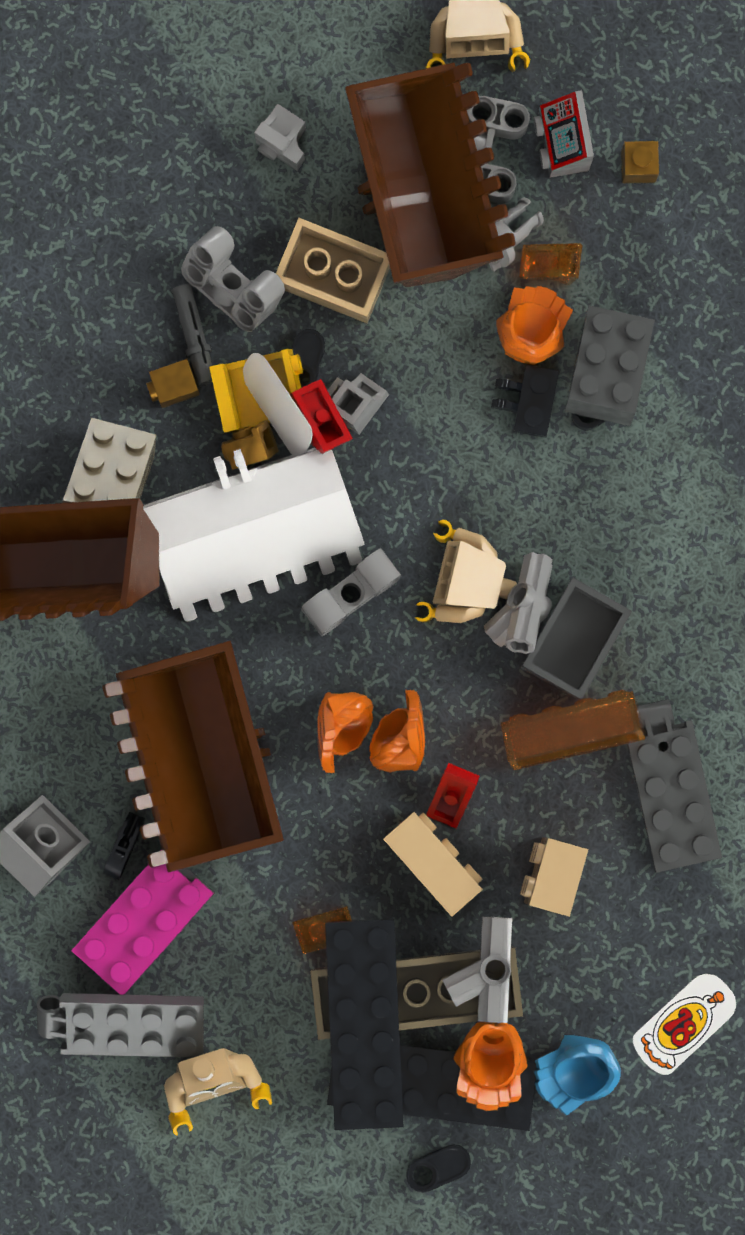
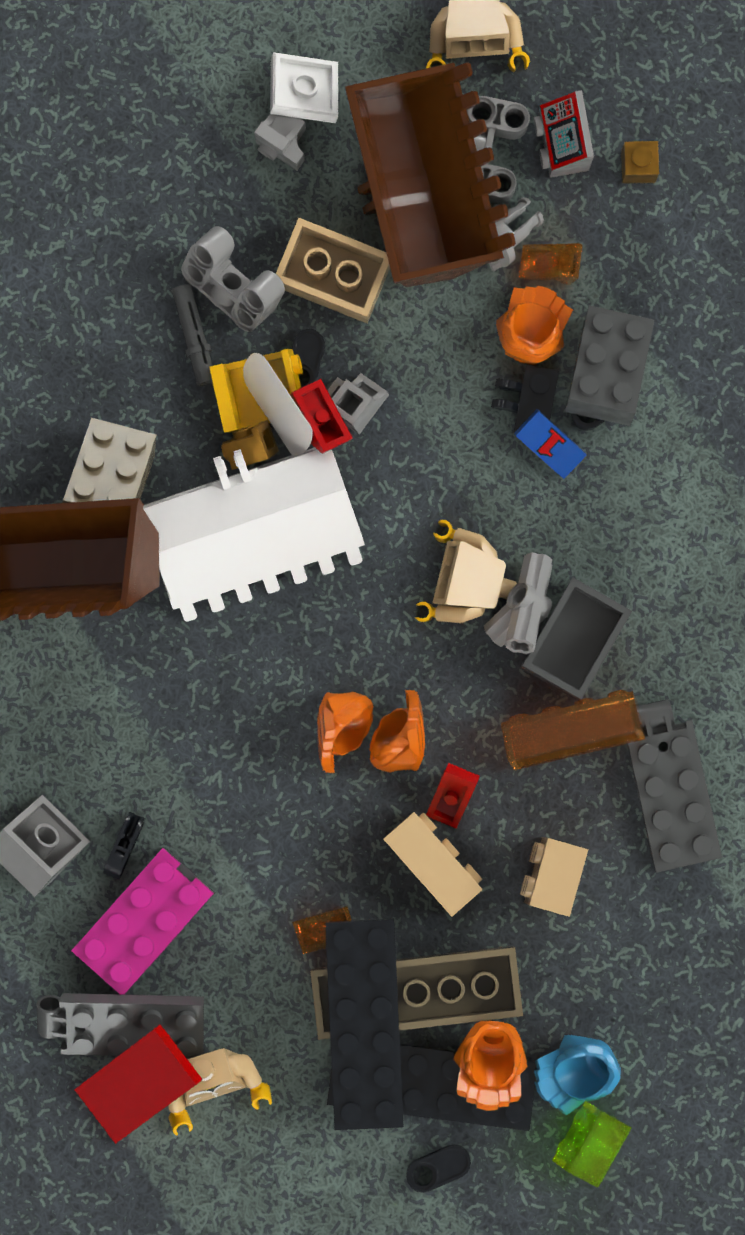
reddish brown piece [102,640,284,873] -> none
pearl gold brick [146,359,200,408] -> none
light grey beam [301,548,401,637] -> none
light grey piece [442,916,512,1023] -> none
sticker [633,974,736,1075] -> none
none -> red tile [74,1024,203,1144]
none -> white tile [270,52,338,123]
none -> blue tile [514,409,587,479]
none -> clear neon green brick [552,1101,632,1188]

